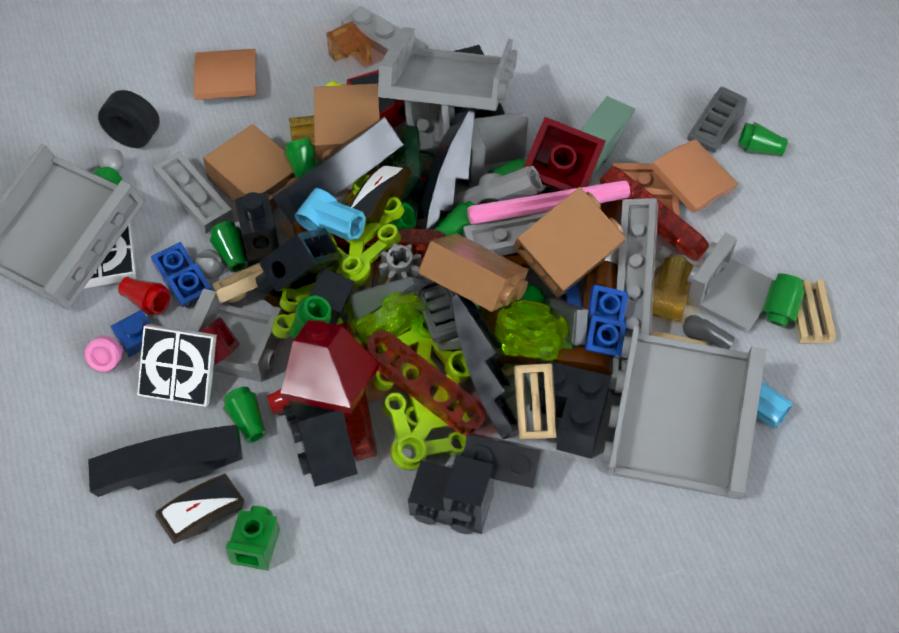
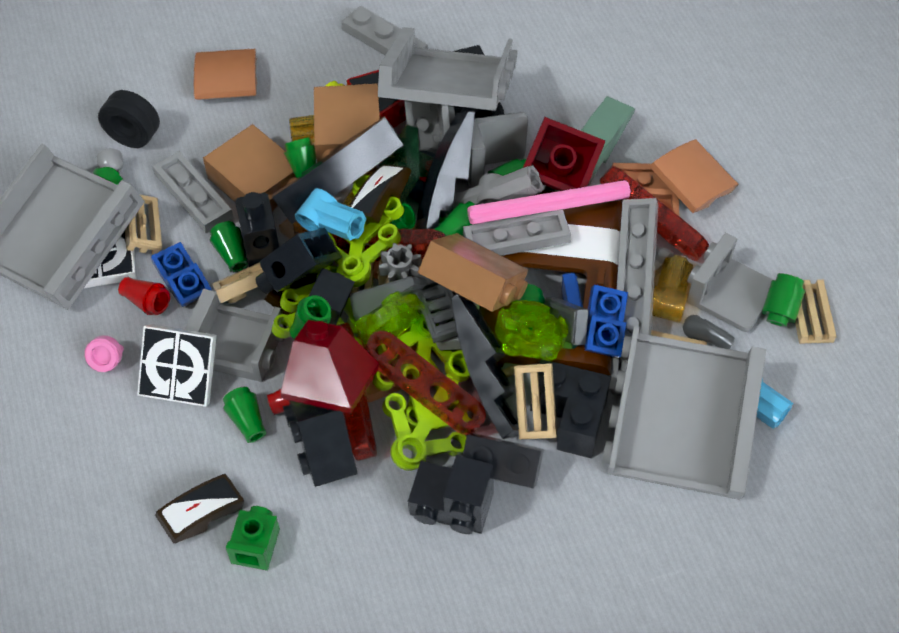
black slope [88,424,243,497] -> none
blue plate [111,310,152,357] -> none
light grey hinge [196,249,224,279] -> none
dark red slope [199,317,239,365] -> none
clear orange panel [326,21,372,65] -> none
medium nougat brick [513,187,626,298] -> none
dark grey slope [687,87,747,153] -> none
green cone [738,122,788,157] -> none
none -> tan tile [125,194,162,255]

